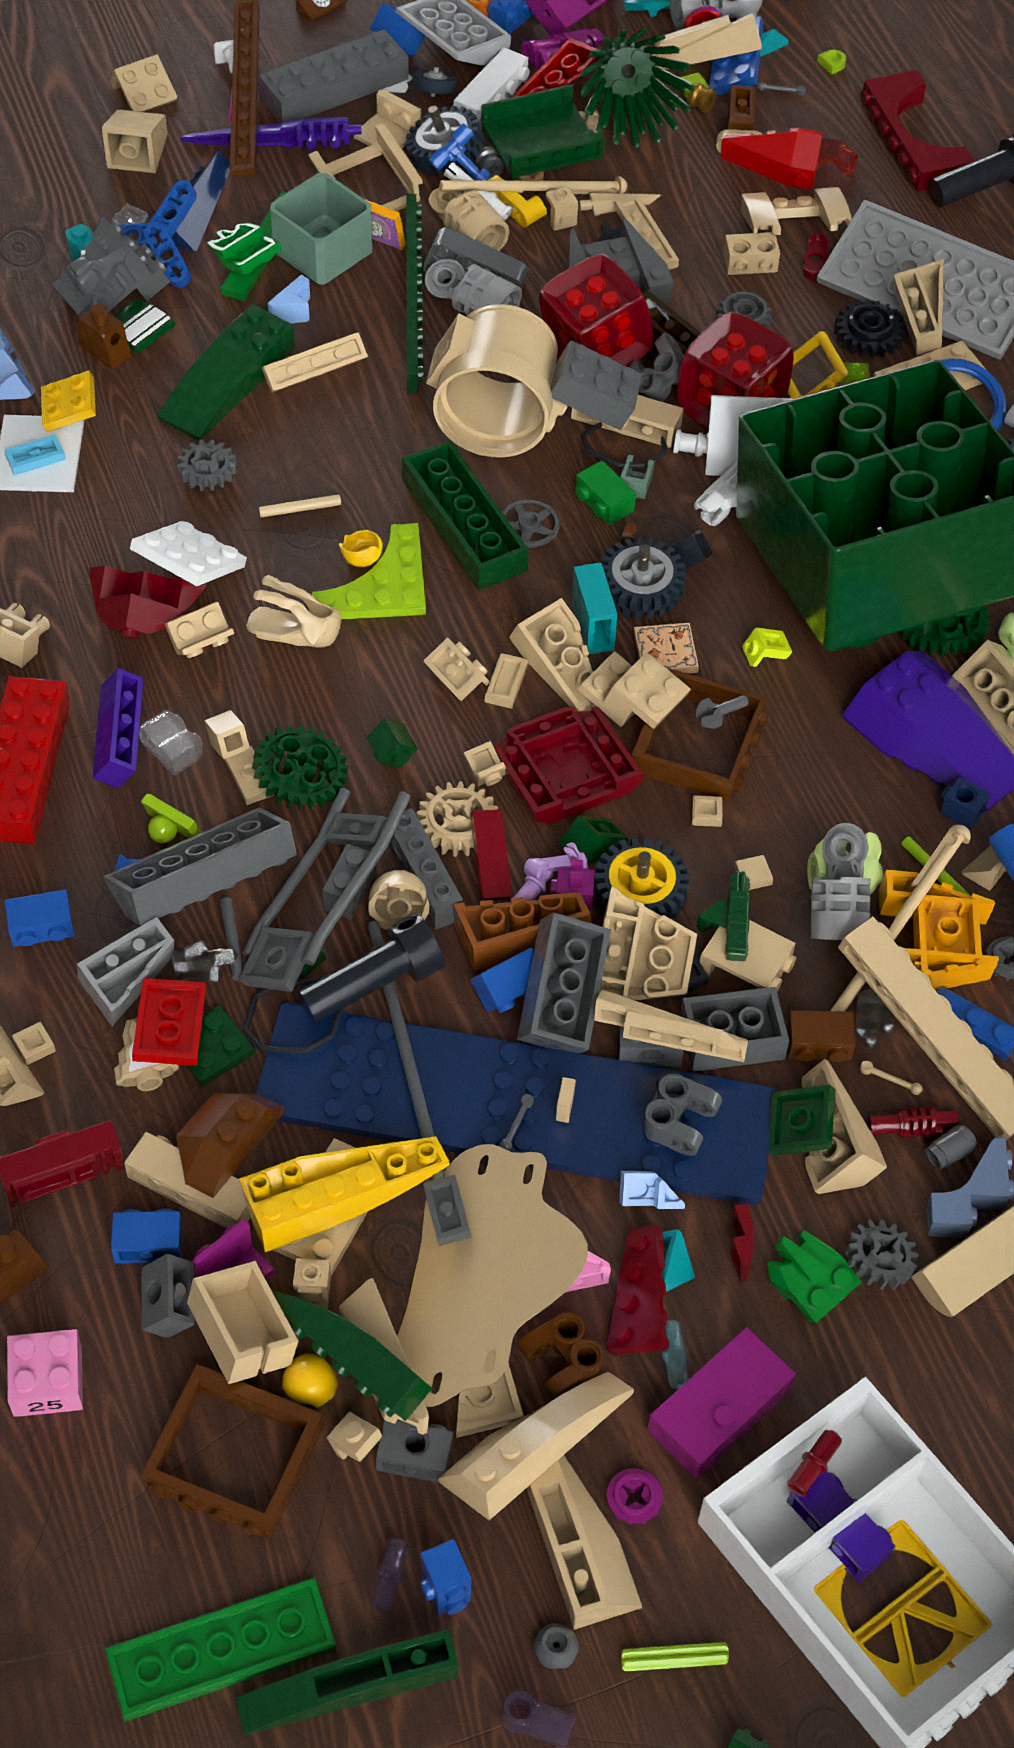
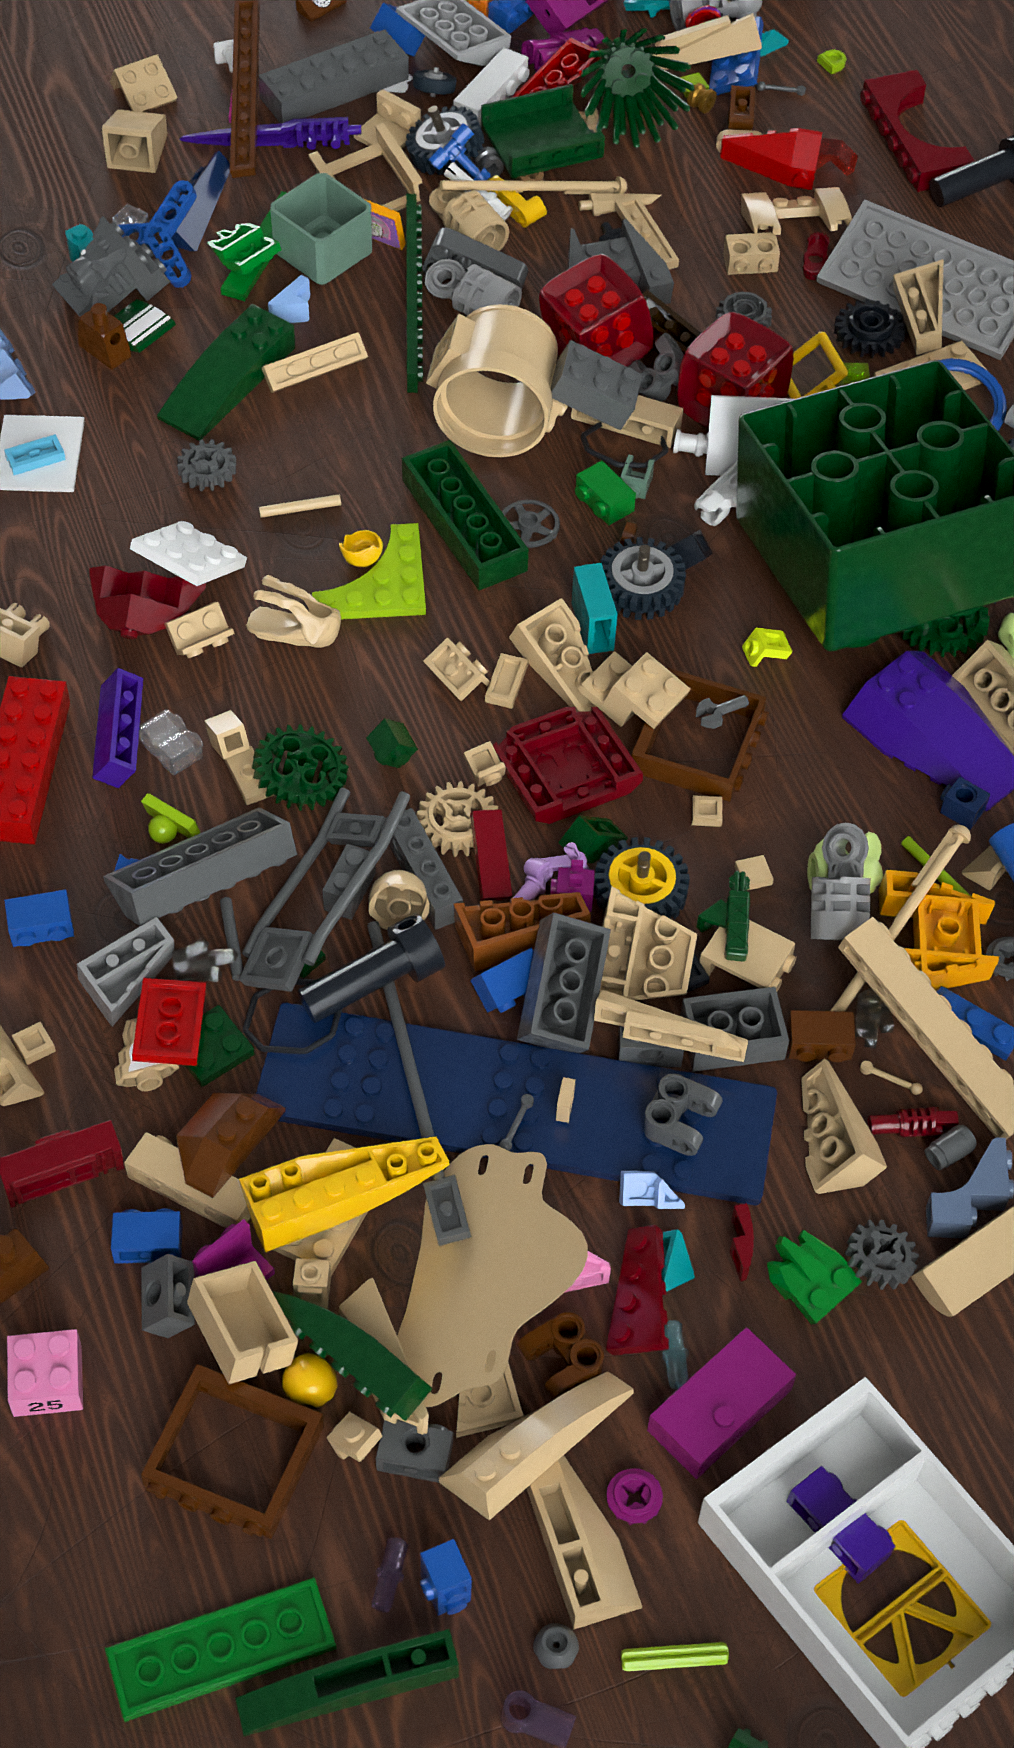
yellow plate [41,371,96,432] -> none
tan bracket [546,187,578,231] -> none
light nougat tile [633,623,699,674] -> none
dark green plate [769,1084,836,1156] -> none
dark red axle [787,1430,842,1497] -> none

